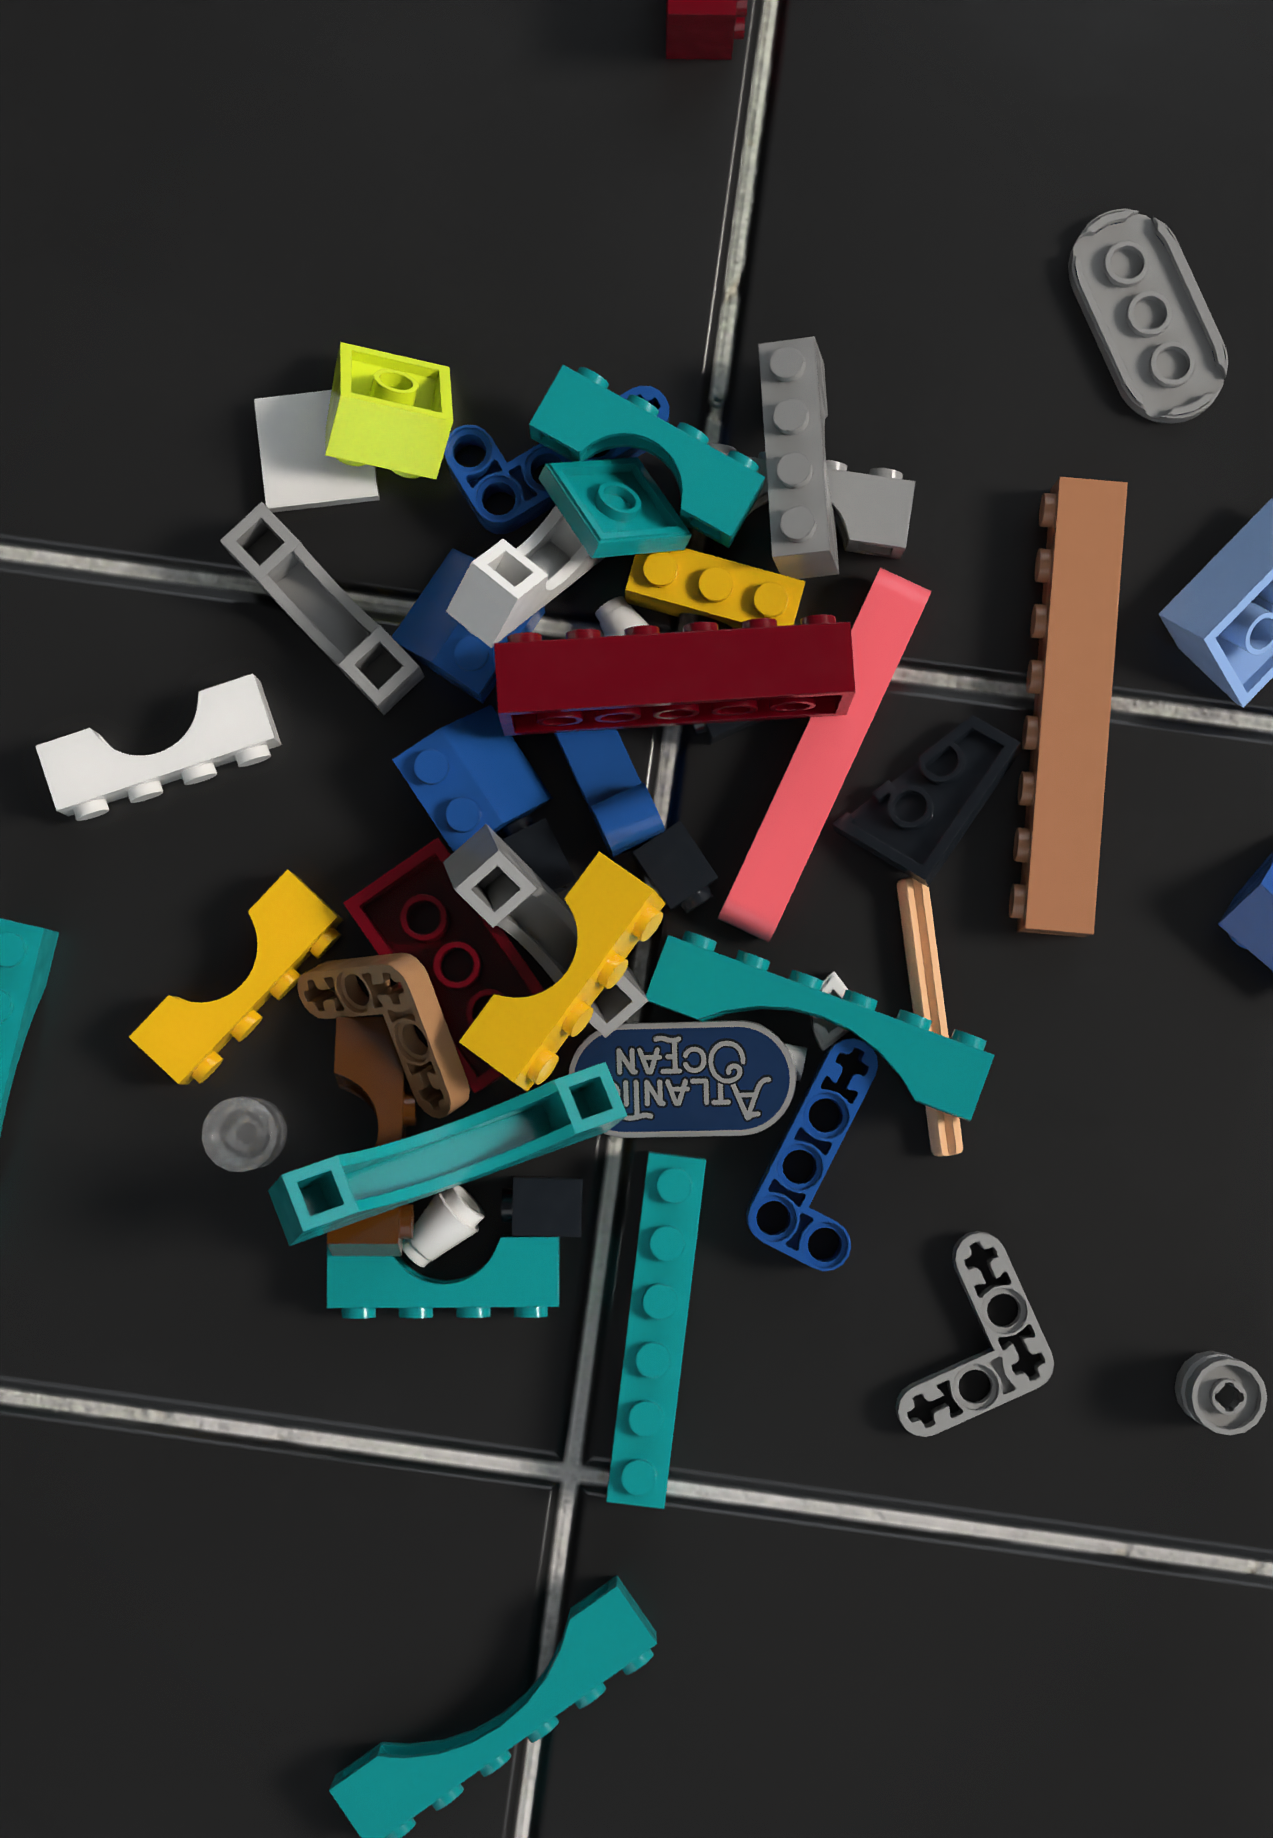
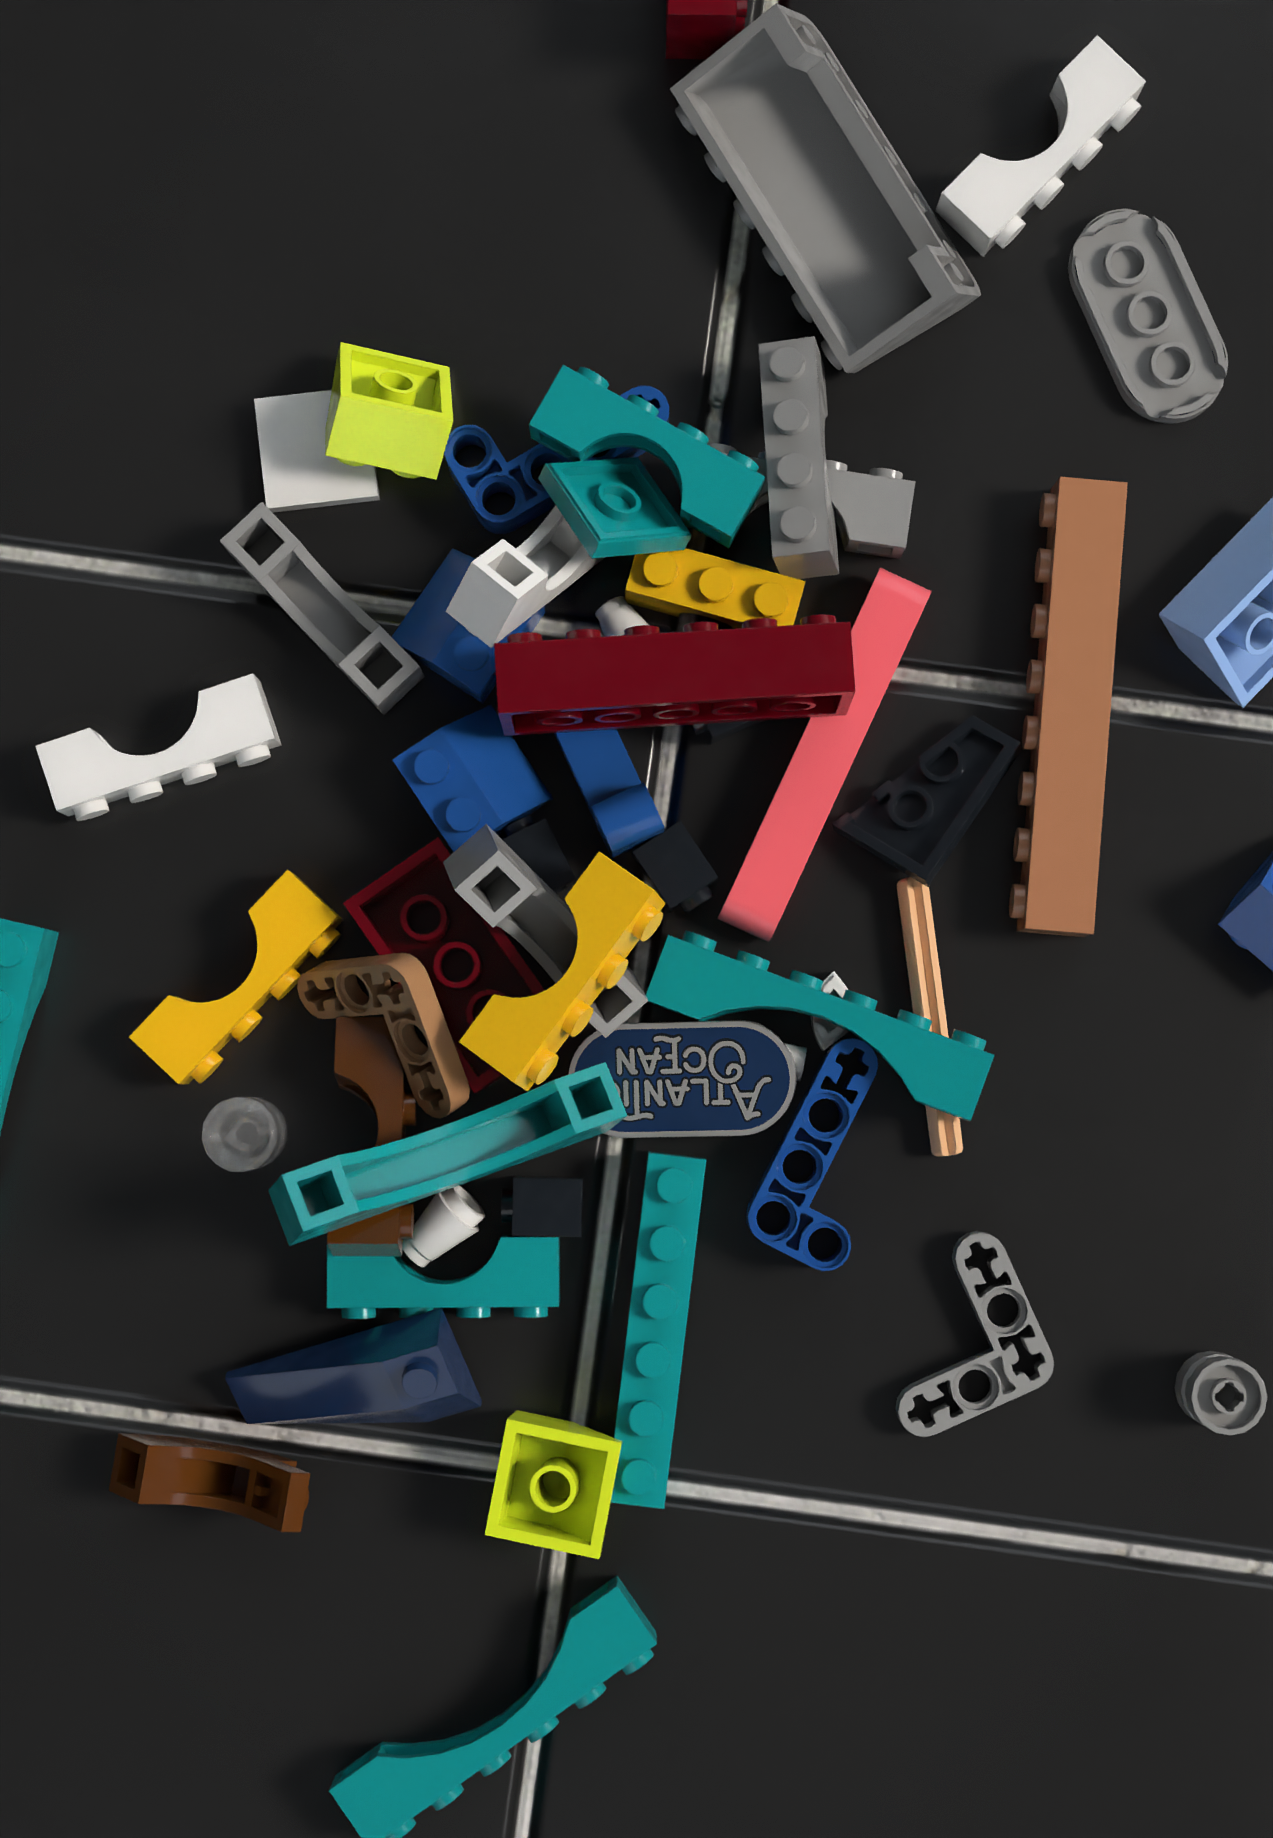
none -> reddish brown arch [109,1433,311,1532]
none -> dark blue wedge [225,1307,482,1424]
none -> neon yellow slope [485,1410,622,1559]
none -> light grey windscreen [670,3,981,373]
none -> white arch [935,35,1146,256]

